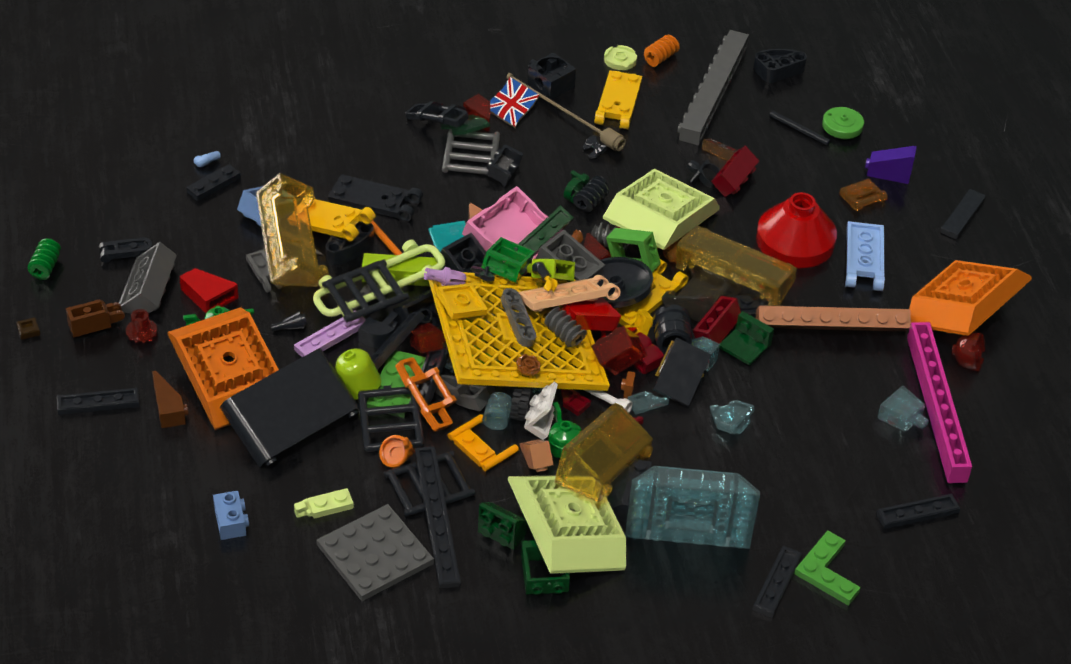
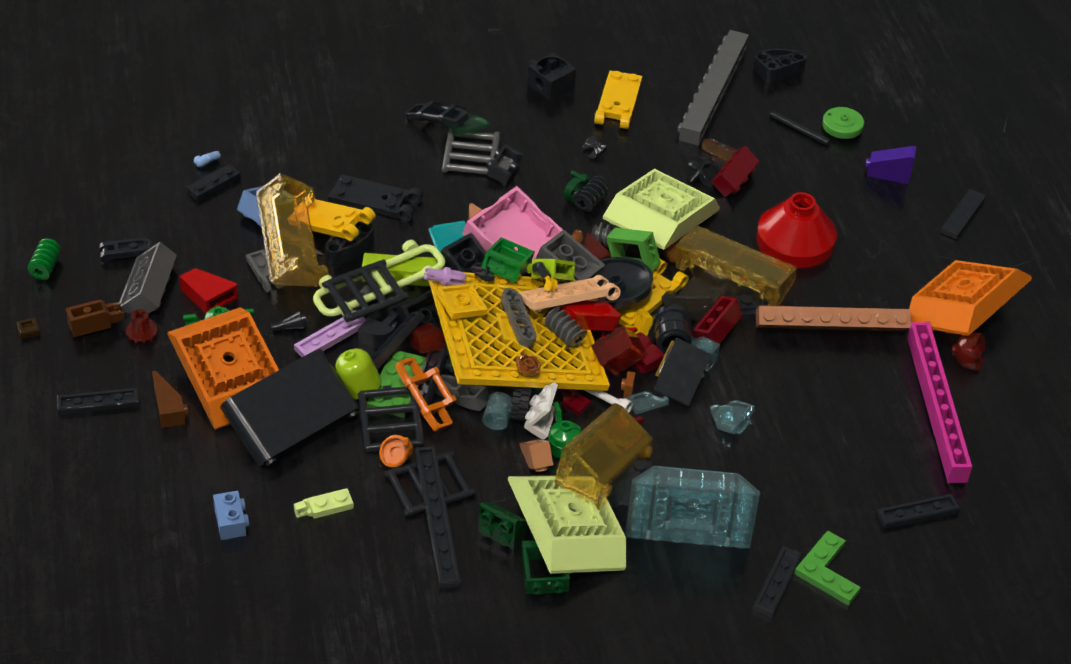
dark grey plate [317,504,434,601] -> none
orange bar [371,221,402,255] -> none
light orange plate [448,414,519,472] -> none
clear red slope [463,94,490,132] -> none
flag [486,73,626,151] -> none
dark green tile [515,205,574,255] -> none
yellowish green tile [604,45,637,70] -> none
orange piece [644,35,680,67] -> none
dark green bracket [719,311,774,365] -> none
clear orange plate [839,179,887,211] -> none
light blue hinge [845,221,885,291] -> none
clear light blue torso [877,385,929,431] -> none

